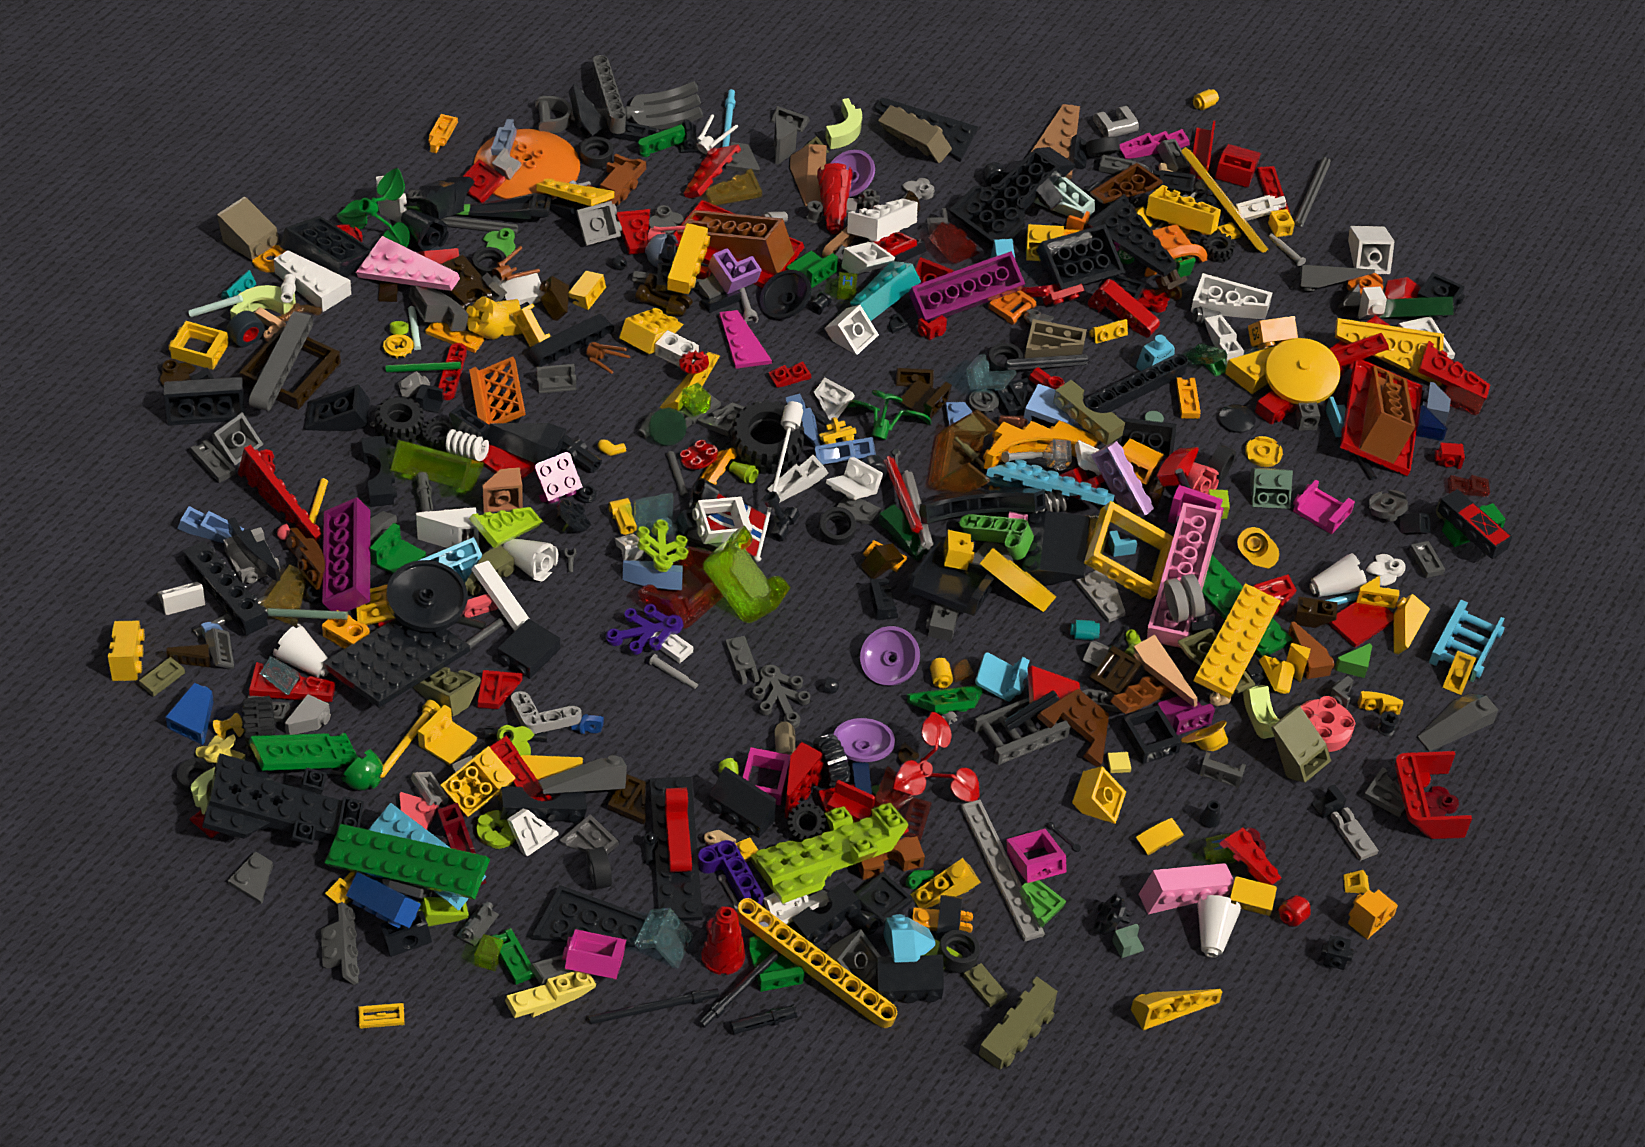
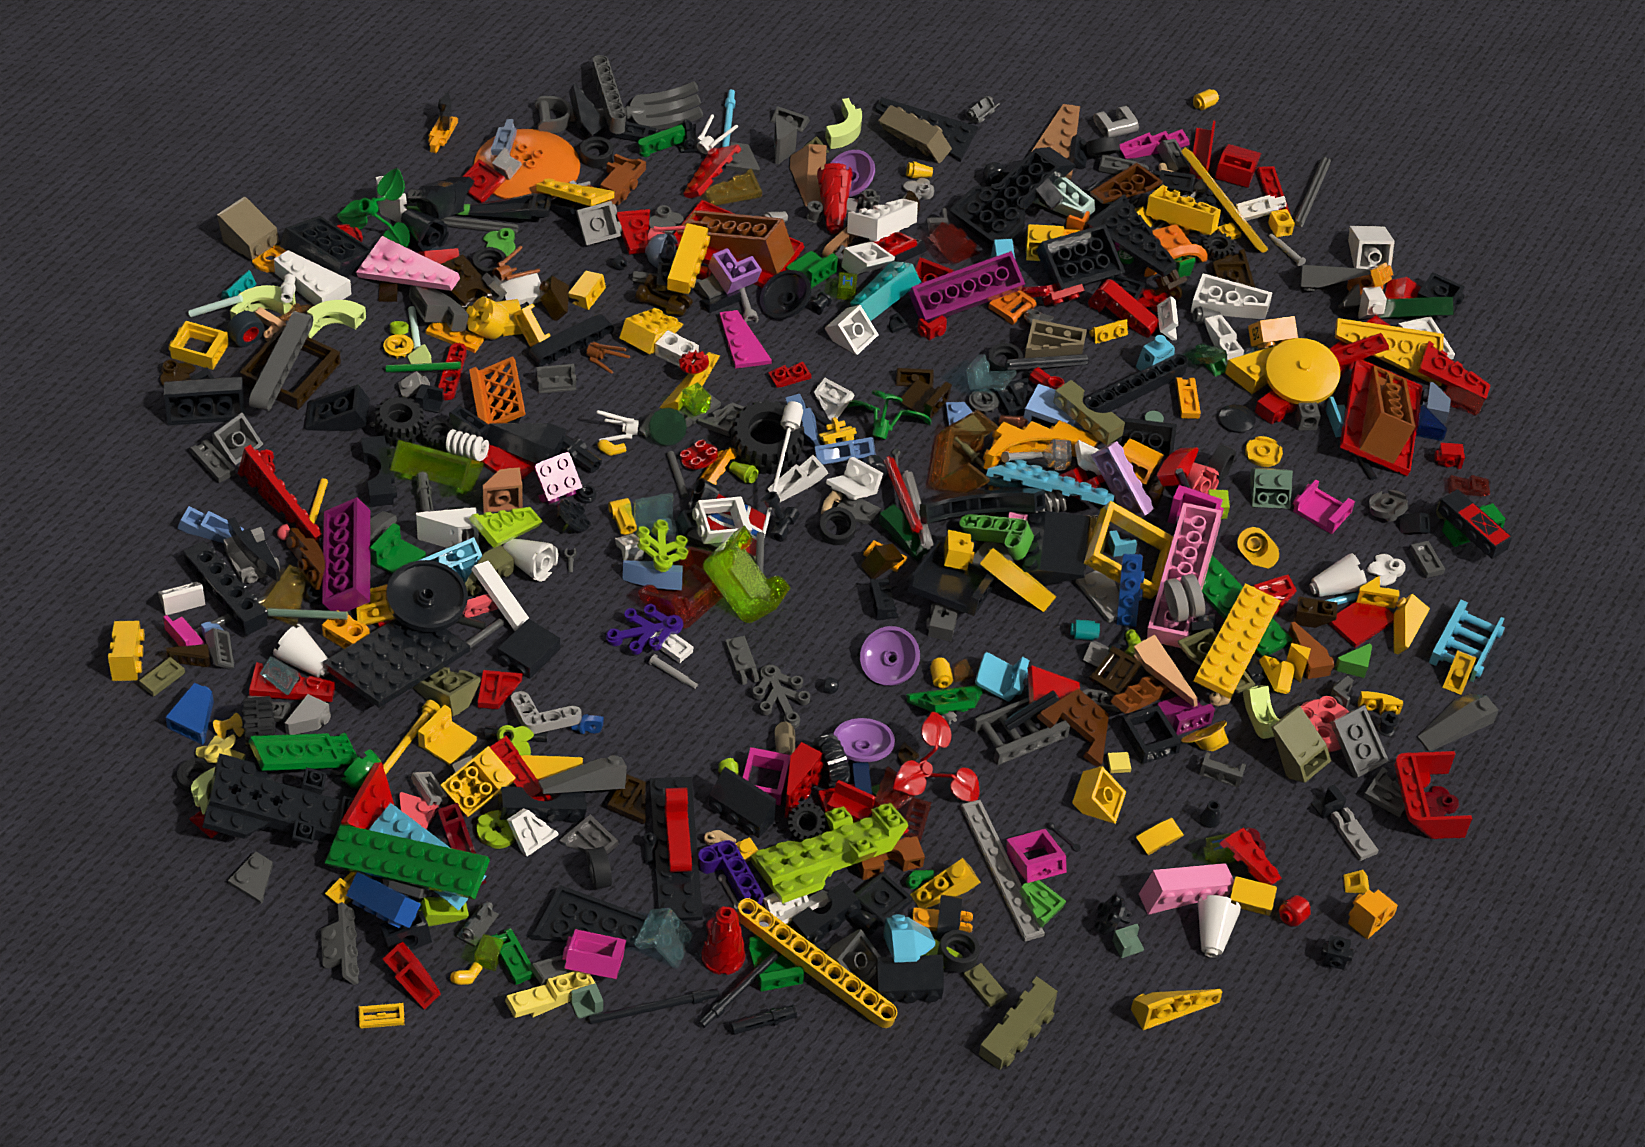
none -> dark pink panel [163,615,205,646]
none -> yellowish green arch [307,300,366,338]
none -> red wing [341,762,394,830]
none -> red slope [383,942,441,1010]
none -> yellowish green slope [407,344,432,364]
none -> black slope [438,93,452,130]
none -> yellow arm [450,962,482,985]
none -> sand green panel [571,983,603,1019]
none -> white plant [596,410,638,441]
none -> dark grey bar [755,532,765,587]
none -> tan arm [821,490,843,514]
none -> yellow cone [906,161,933,179]
none -> dark grey hinge [967,96,1000,124]
none -> blue bracket [1117,554,1144,627]
none -> white panel [1157,296,1178,340]
none -> dark brown wing [1212,249,1255,288]
none -> plate [1330,705,1389,778]
none -> light orange plate [1370,262,1393,287]

